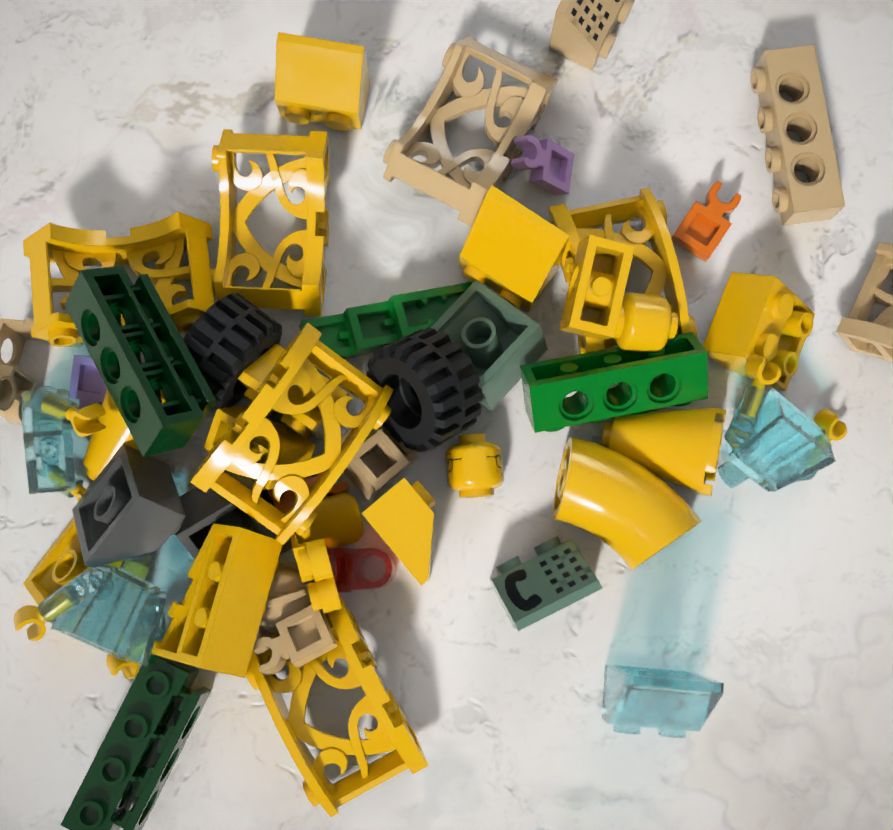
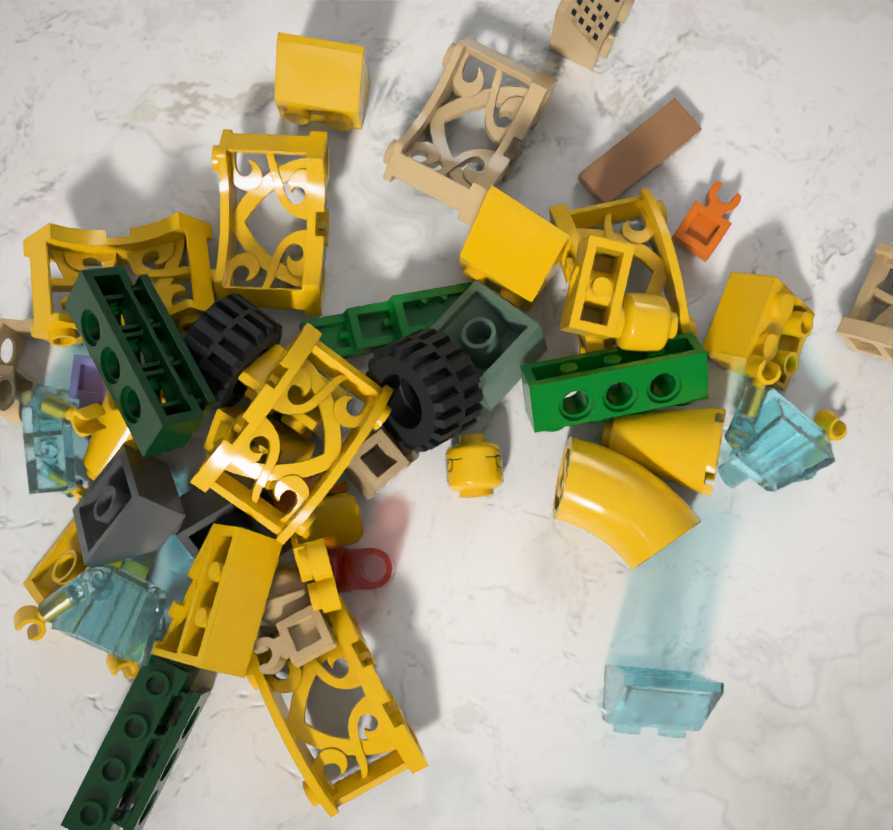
yellow slope [361,478,436,585] -> none
sand green slope [490,536,602,631] -> none
lavender plate [511,135,574,196] -> none
tan brick [750,44,845,226] -> none
none -> medium nougat tile [577,98,702,204]

